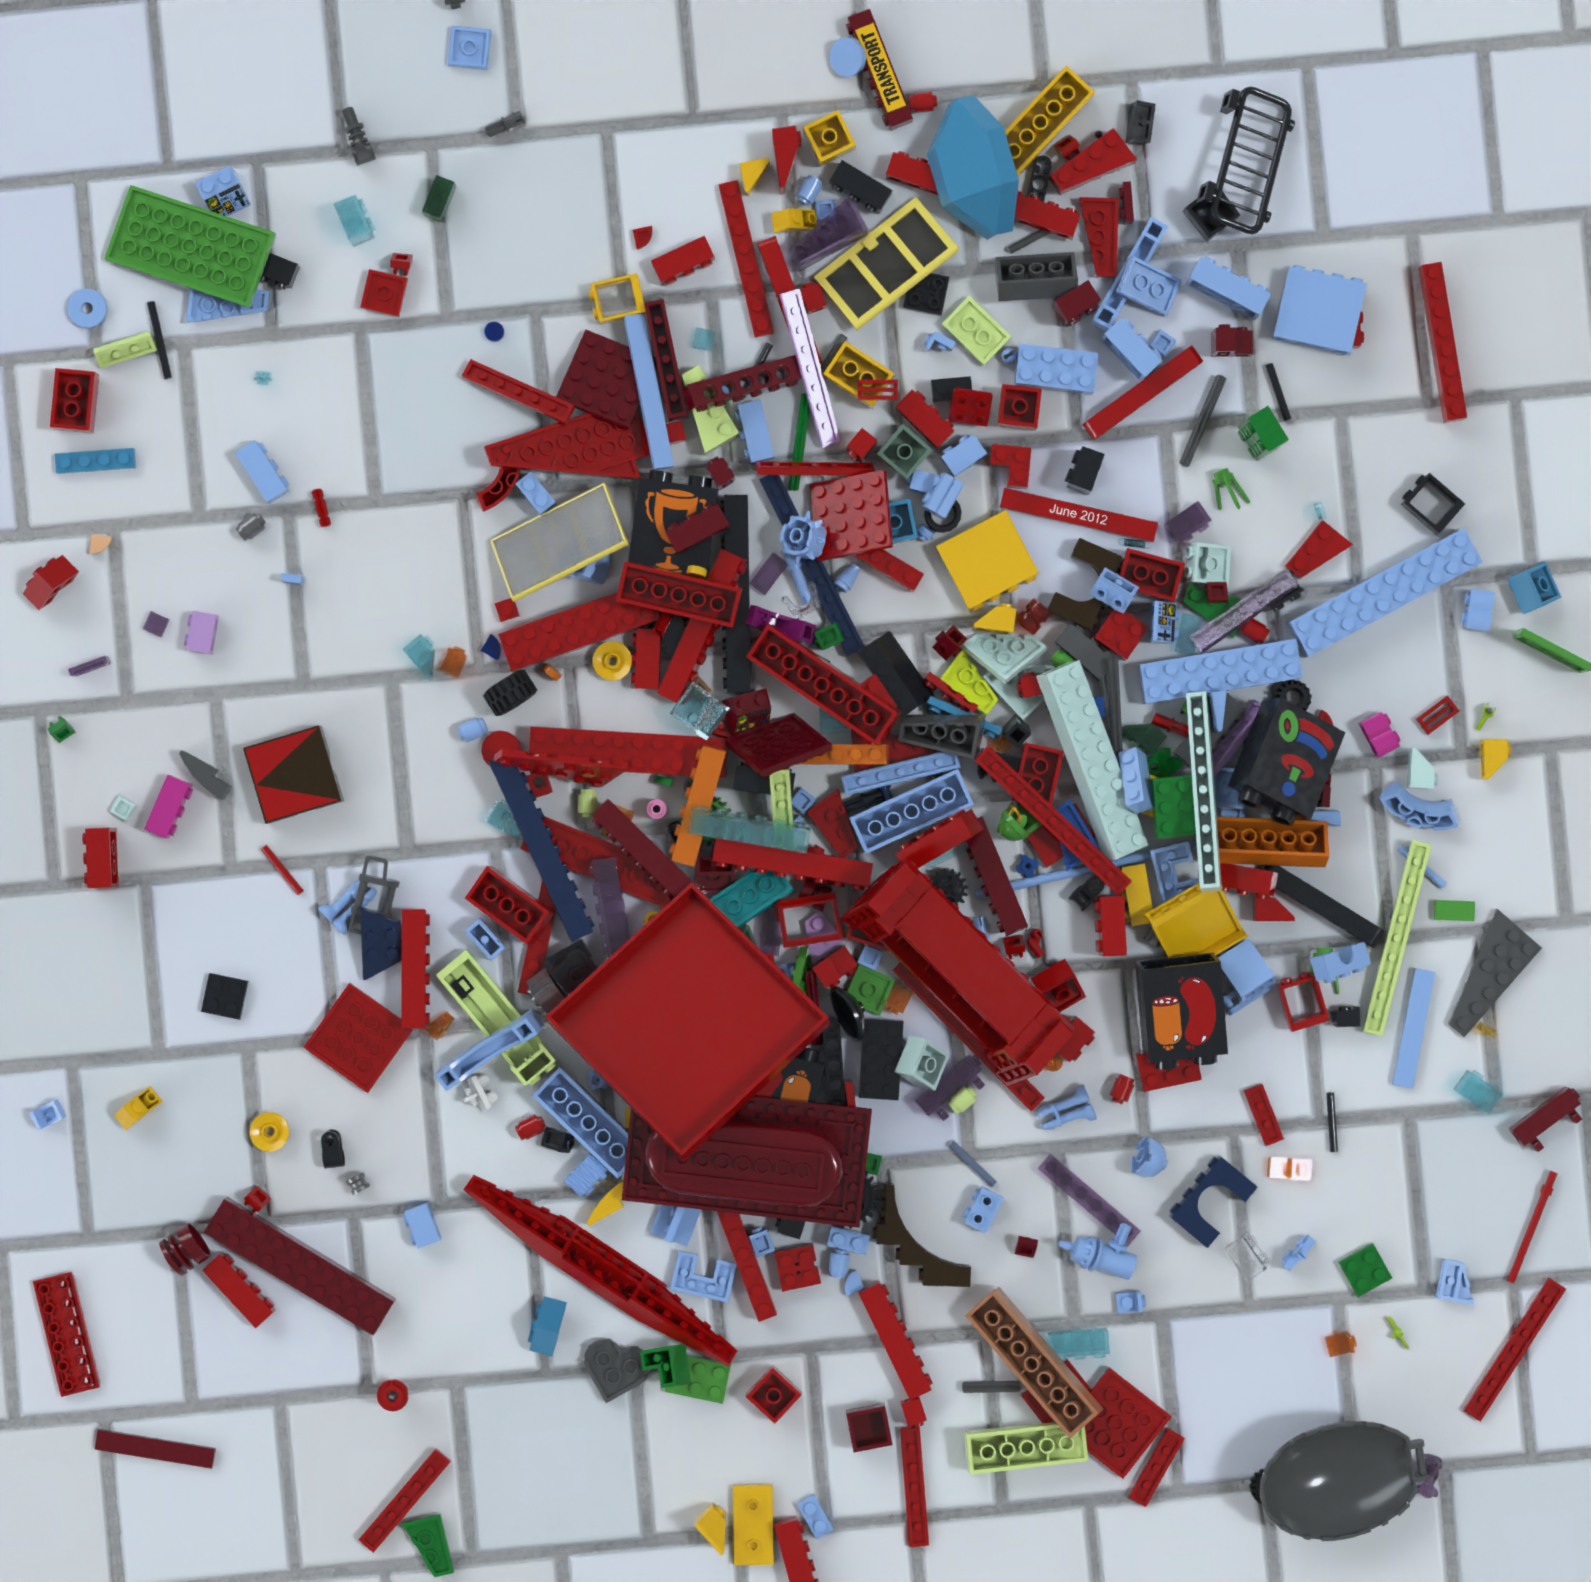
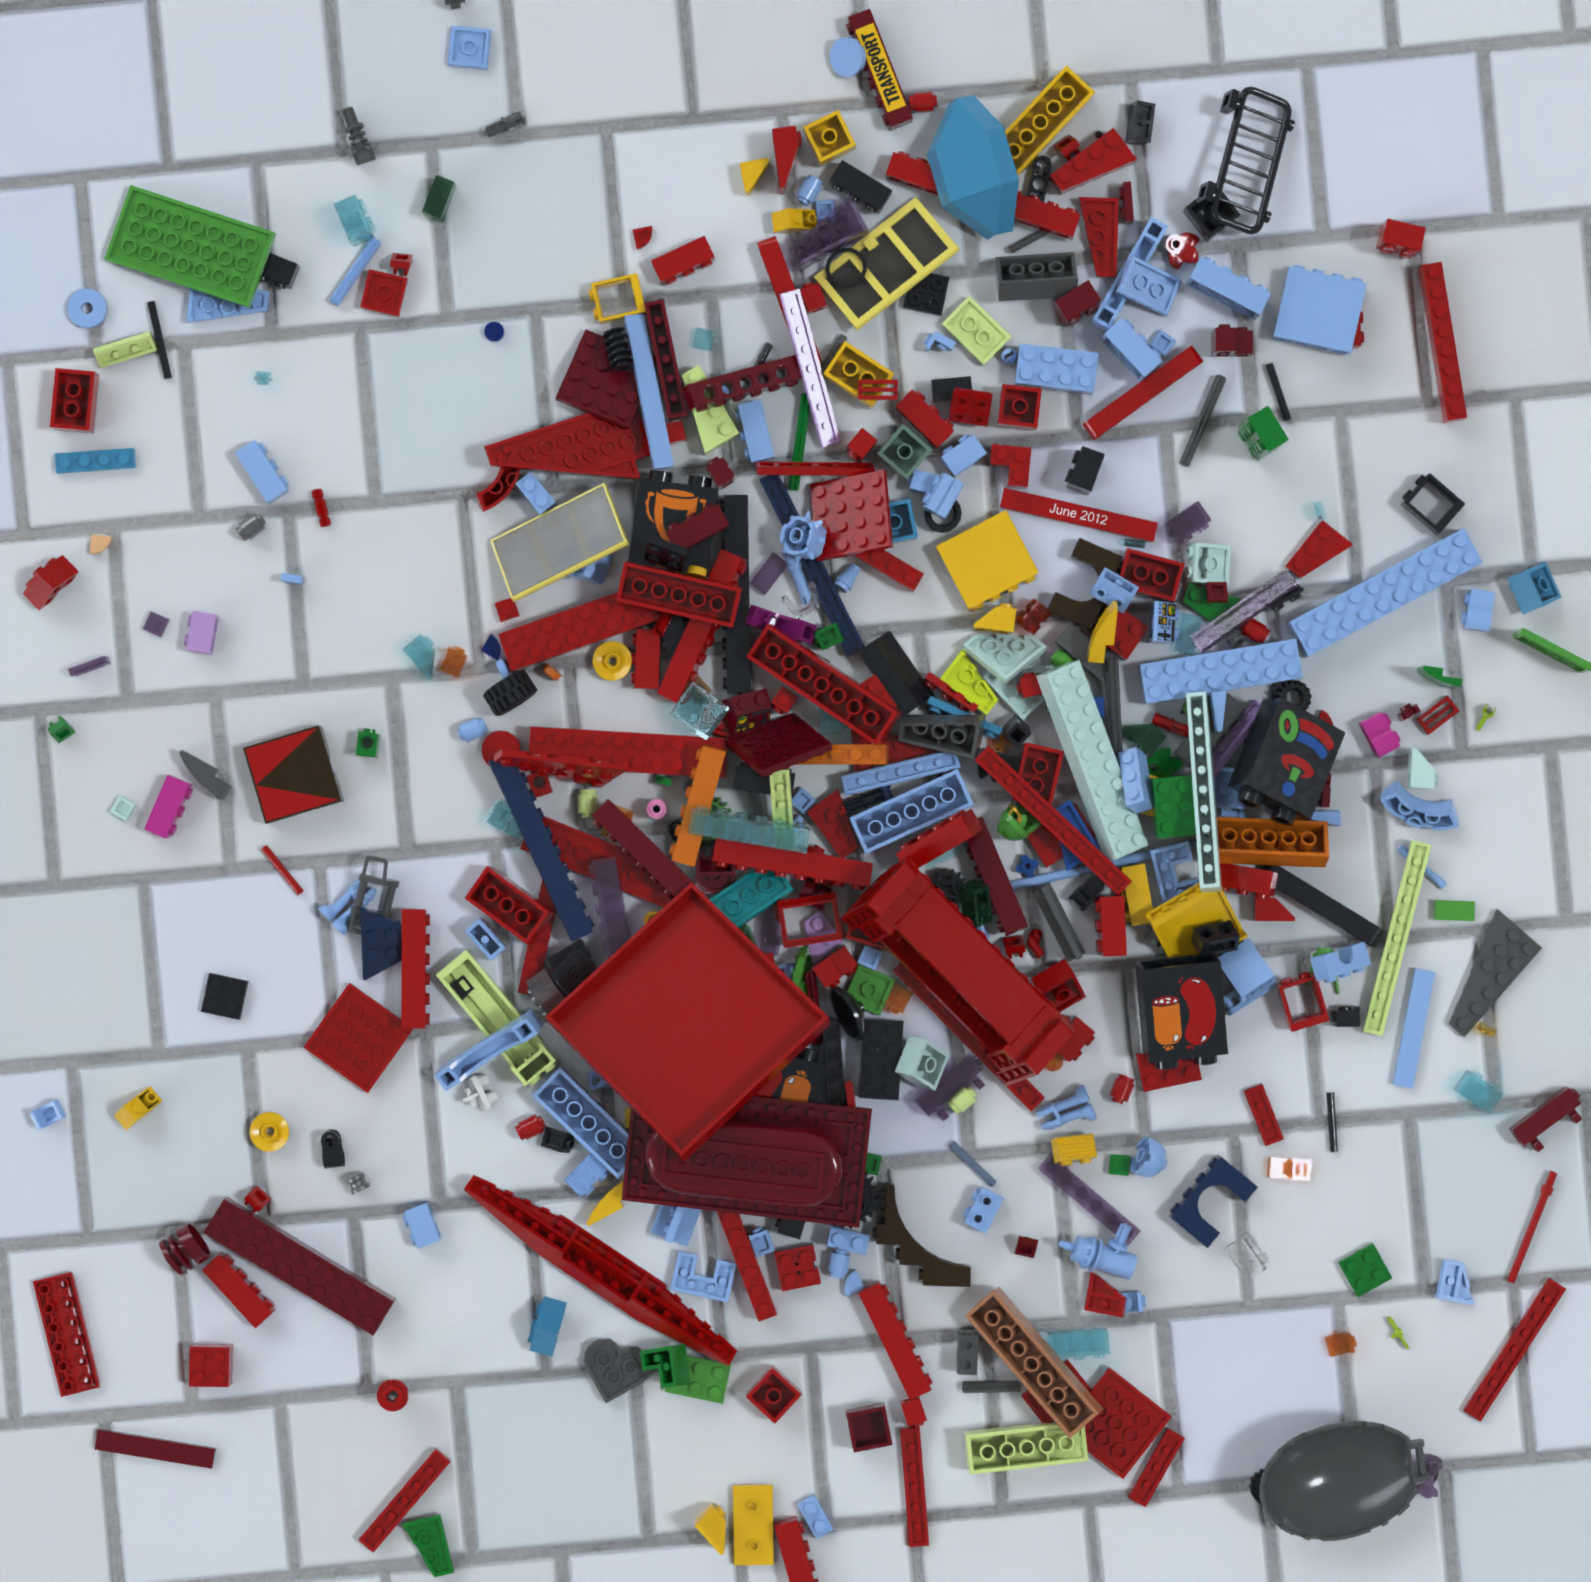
red brick [82,828,119,888] -> none
light blue slope [195,165,251,216] -> none
clear orange cone [426,1011,455,1040] -> none
red plate [462,359,575,425] -> none
red plate [718,180,774,338] -> none
light blue plate [916,524,935,542] -> none
dark red brick [932,625,967,661] -> none
bright green plant [1212,468,1250,510] -> none
light blue plate [1281,1235,1316,1271] -> none
yellow slope [1480,739,1511,780] -> none
none -> red brick [189,1344,233,1387]
none -> light blue axle [329,237,381,306]
none -> green brick [356,728,380,758]
none -> light blue tile [495,659,511,679]
none -> black piece [602,327,635,372]
none -> black plate [644,535,688,572]
none -> red brick [771,686,798,715]
none -> black tyre [825,248,867,288]
none -> dark grey brick [956,1331,979,1375]
none -> clear green brick [959,879,993,927]
none -> dark grey fence [1032,883,1085,962]
none -> yellow brick [1051,1133,1097,1166]
none -> red wing [1084,1272,1127,1318]
none -> yellow slope [1087,601,1118,663]
none -> green tile [1108,1154,1130,1176]
none -> red plate [1165,232,1200,270]
none -> black brick [1192,920,1240,958]
none -> dark grey bush [1226,630,1246,649]
none -> red brick [1376,218,1426,259]
none -> dark red plate [1396,703,1421,721]
none -> green slope [1417,666,1462,689]

